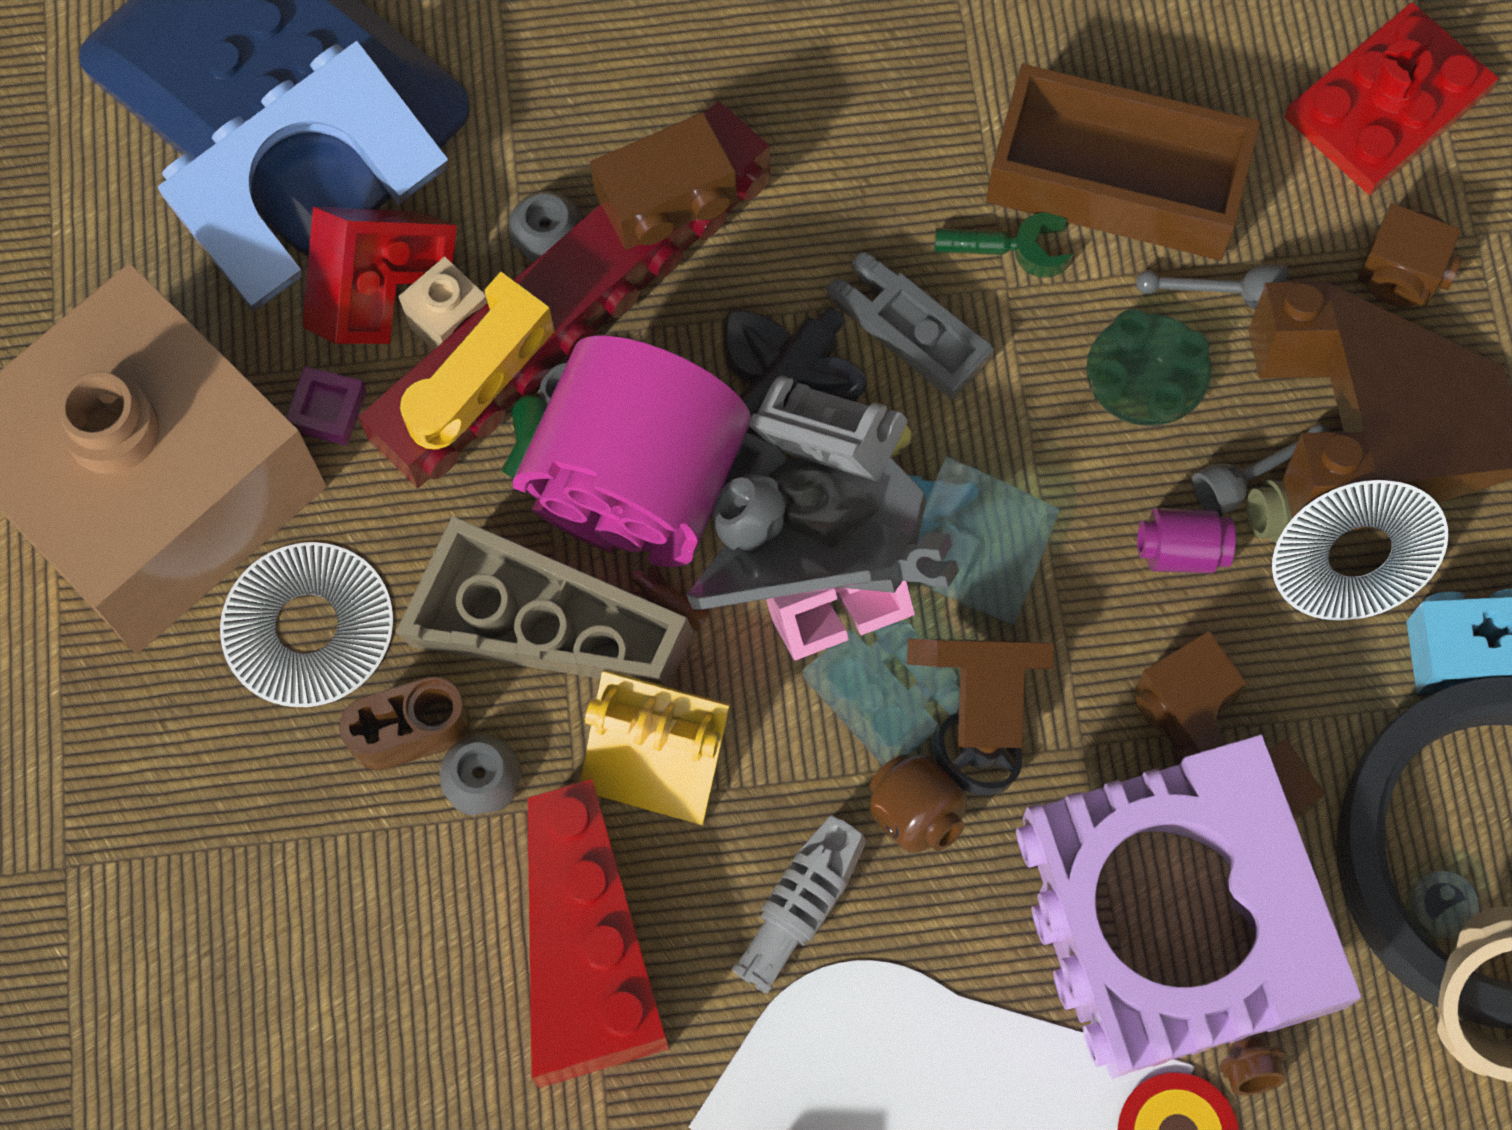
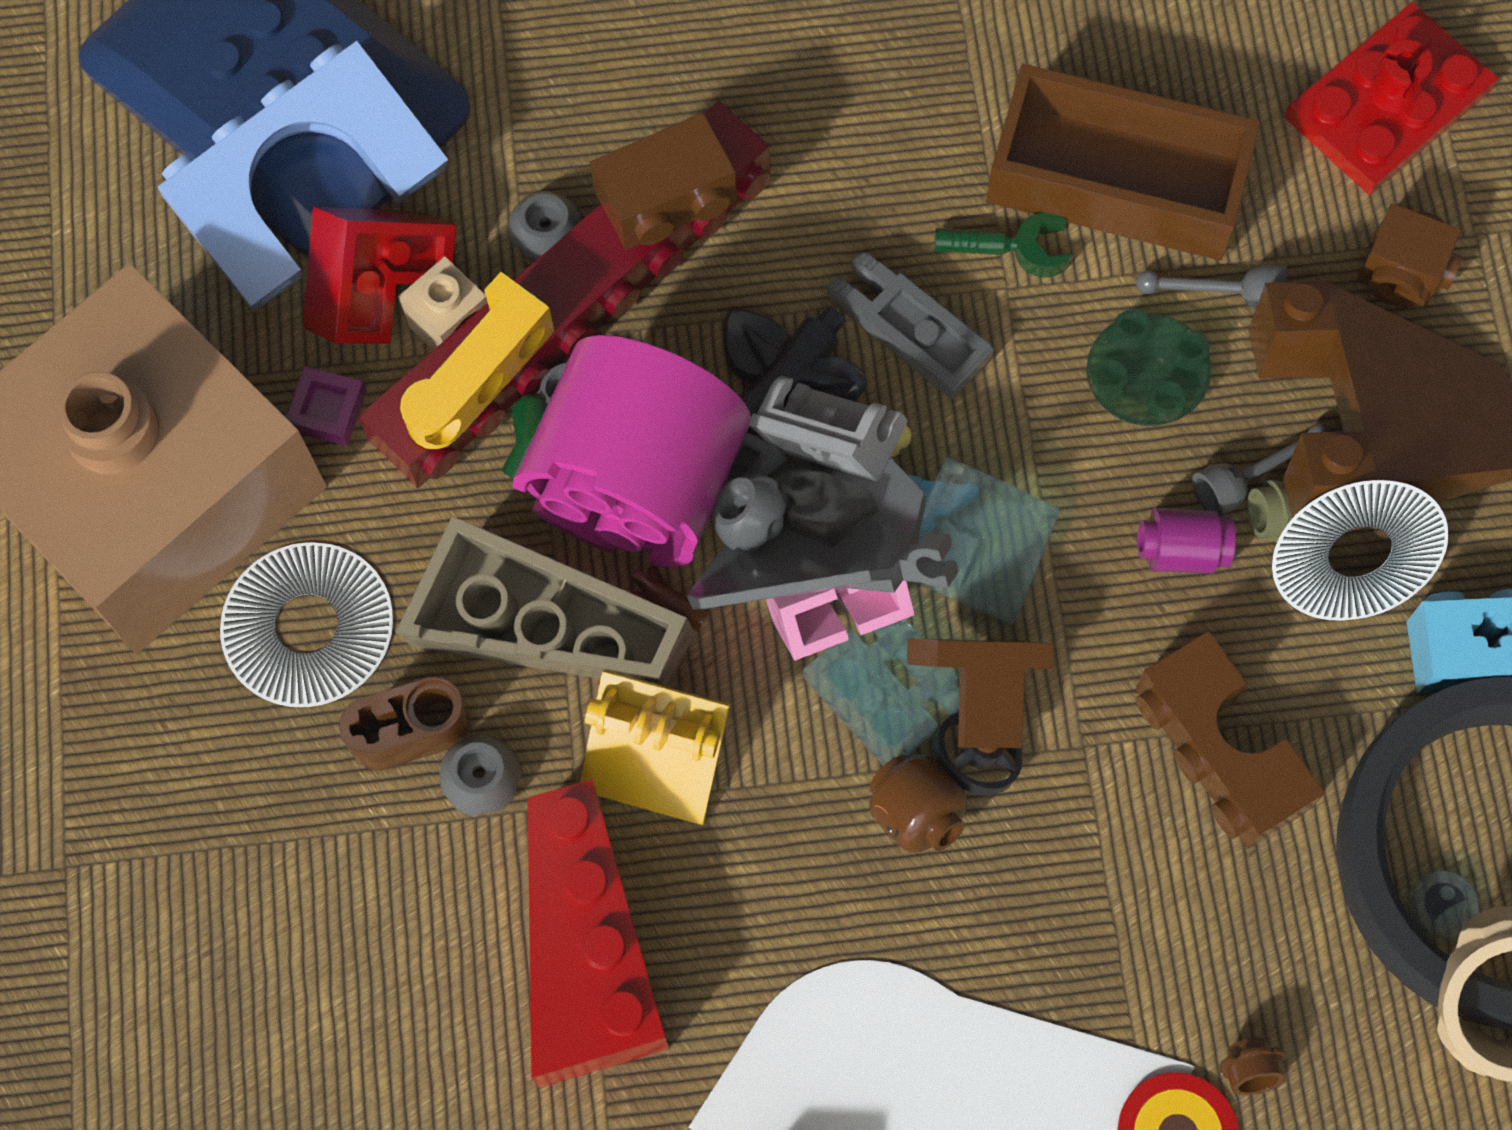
light grey hinge [731,815,866,994] -> none
lavender hose [1016,735,1362,1079] -> none

